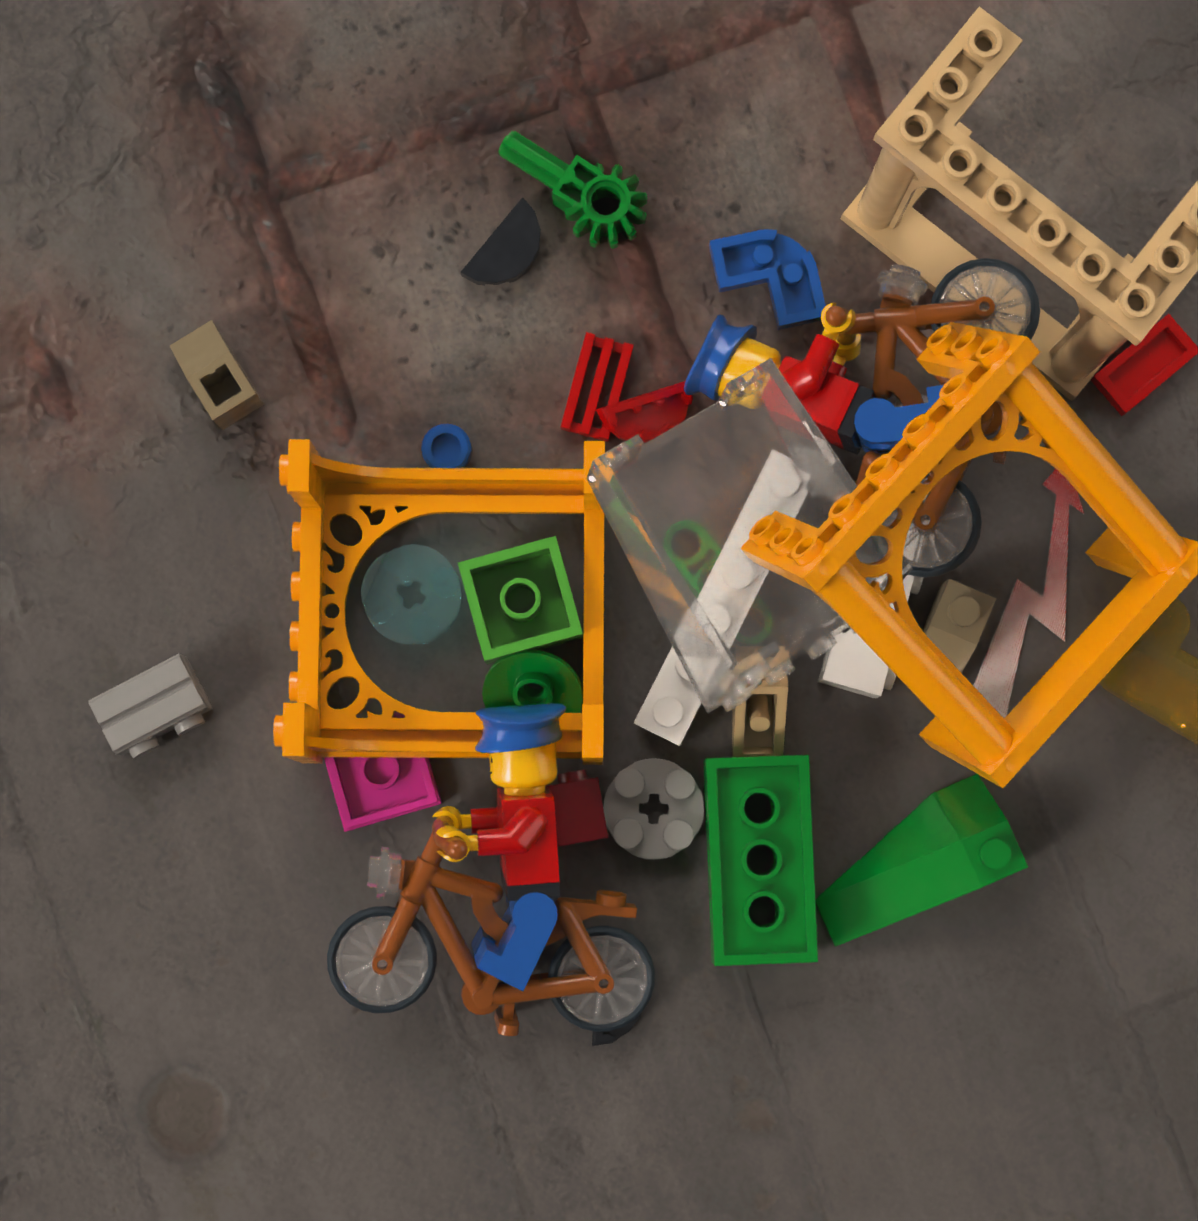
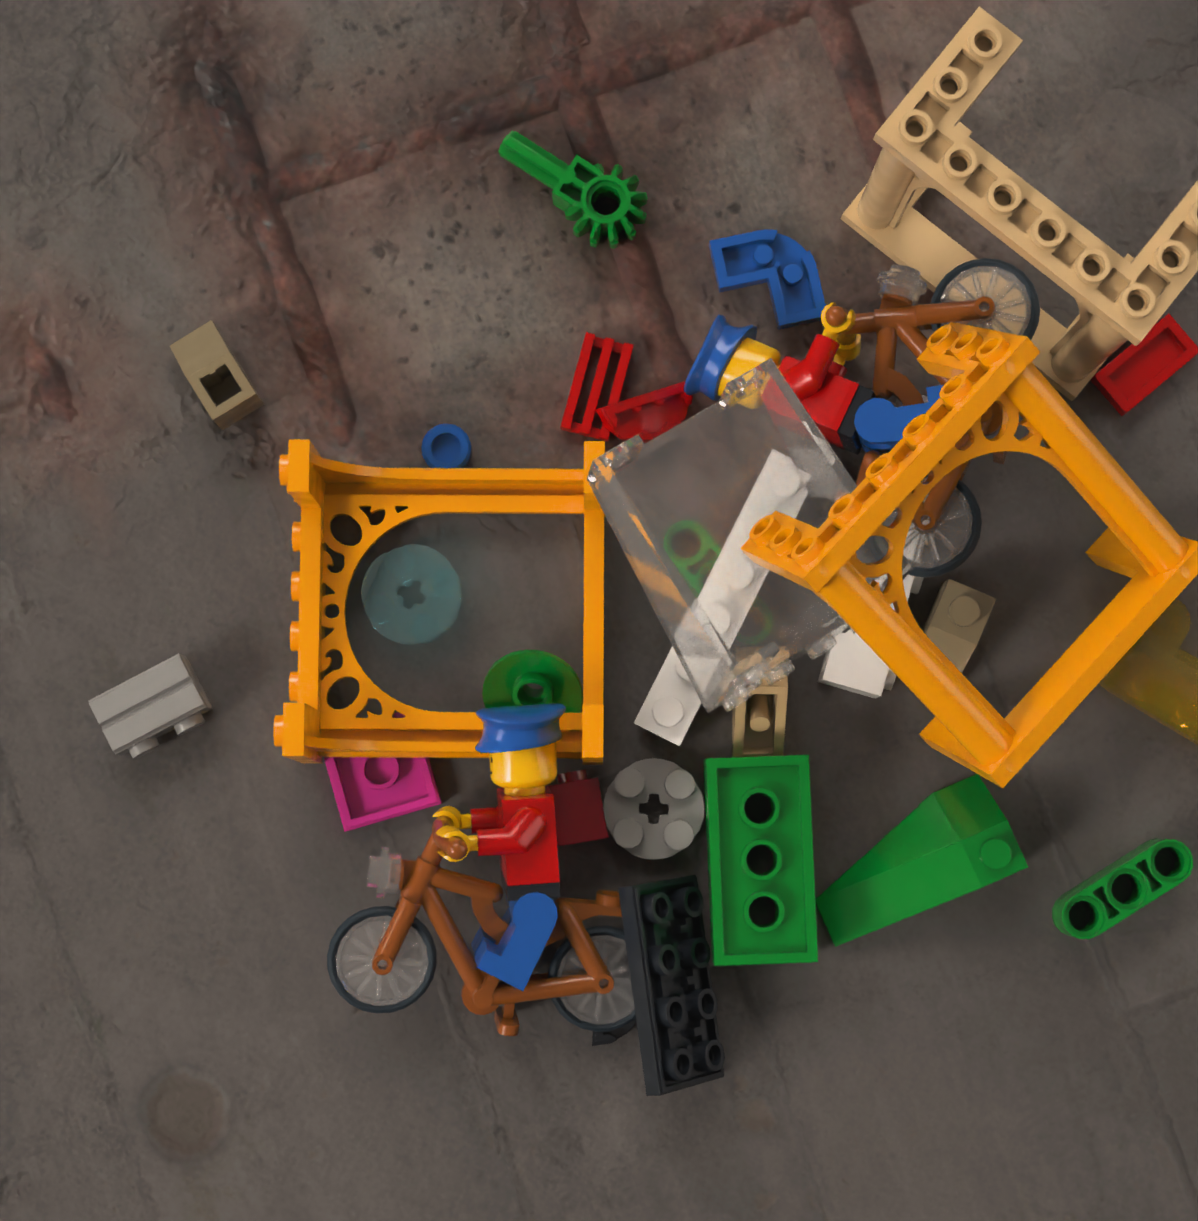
bright green brick [458,536,583,665] -> none
black tile [460,197,541,286] -> none
sticker [973,469,1084,718] -> none
none -> black tile [618,875,725,1096]
none -> green beam [1052,838,1193,939]

